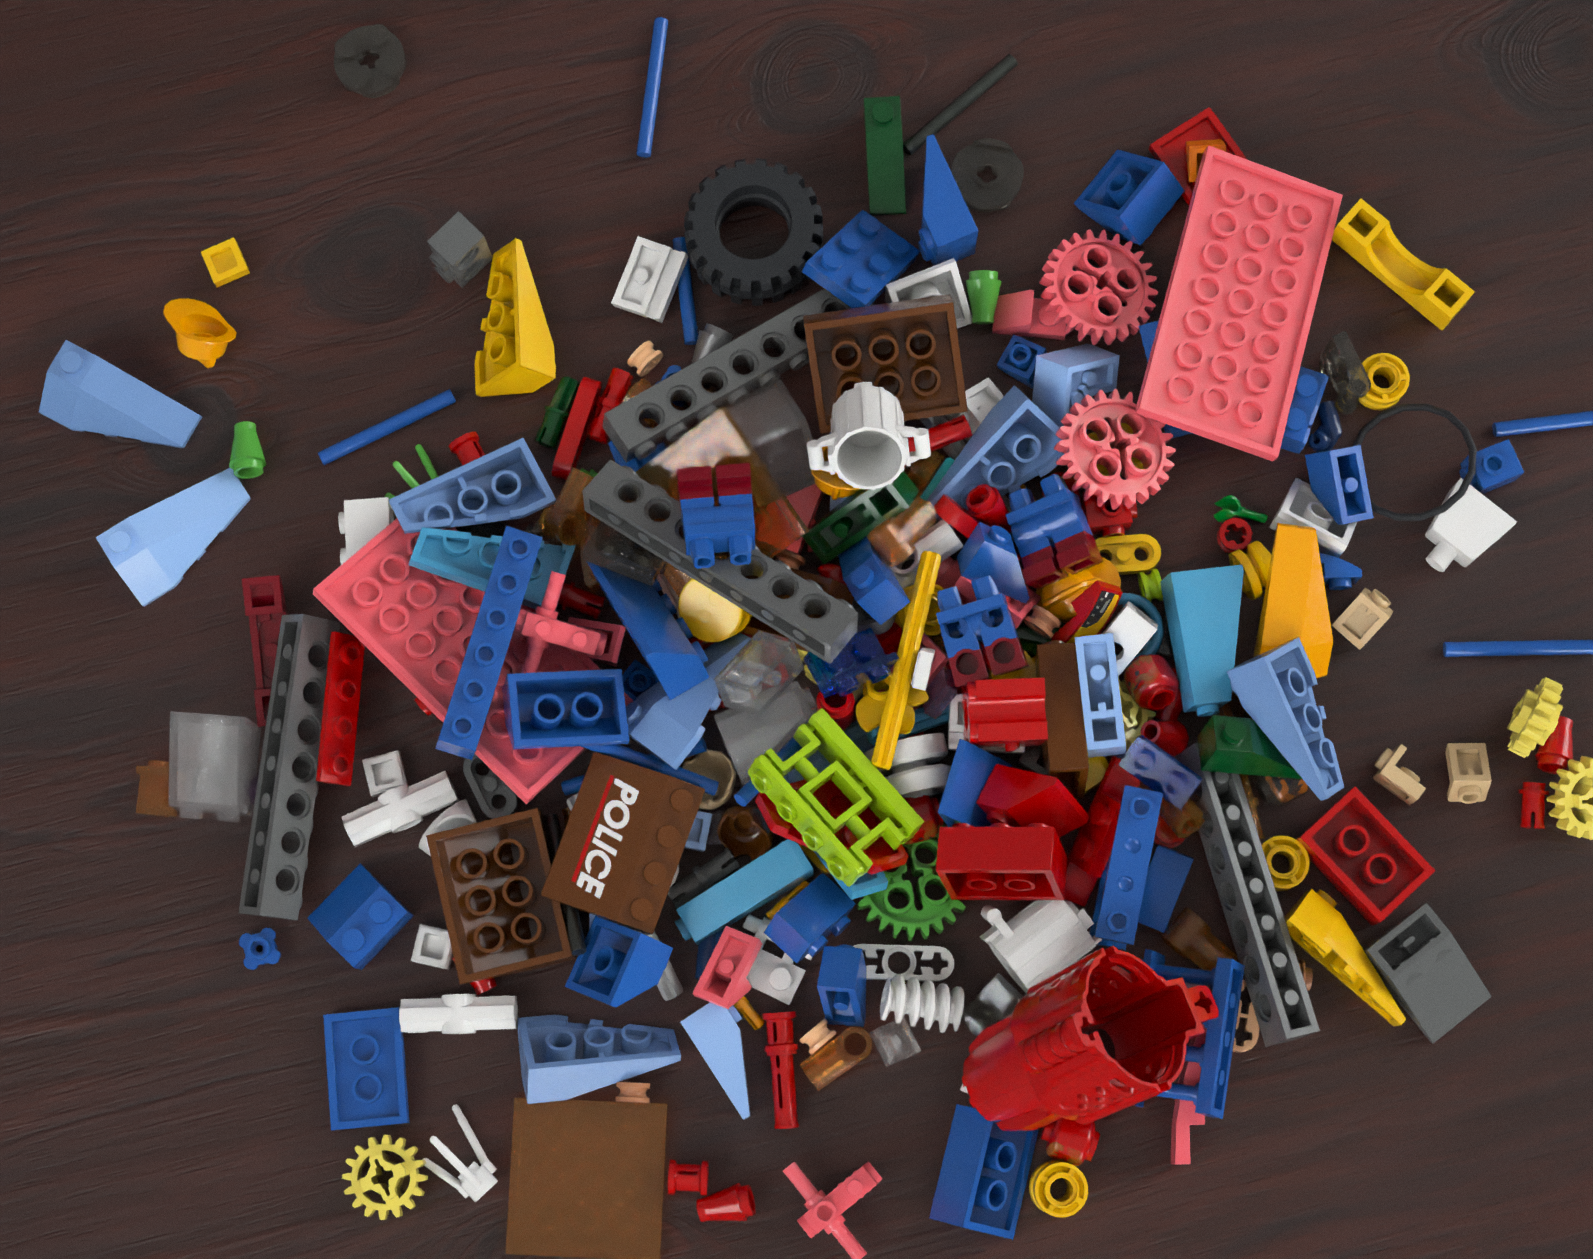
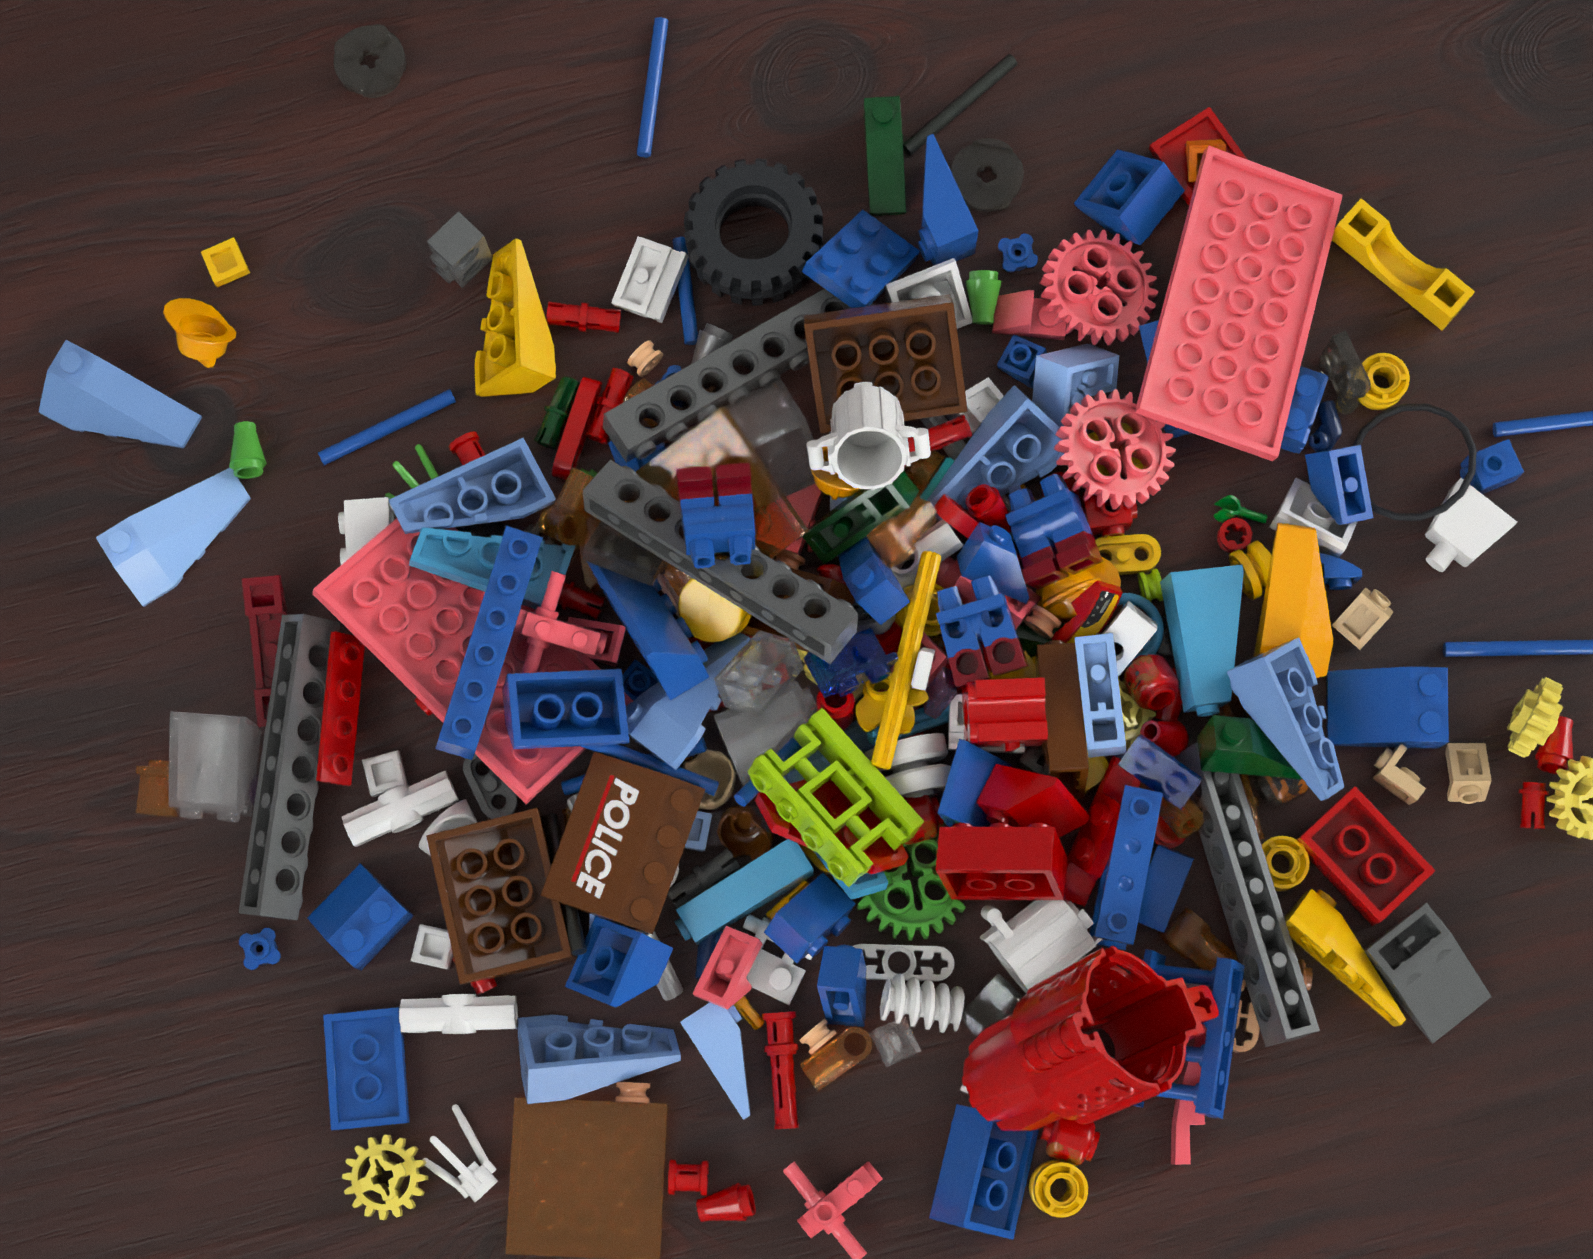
none -> red pin [546,301,621,333]
none -> blue plate [998,233,1038,273]
none -> blue slope [1326,667,1449,749]

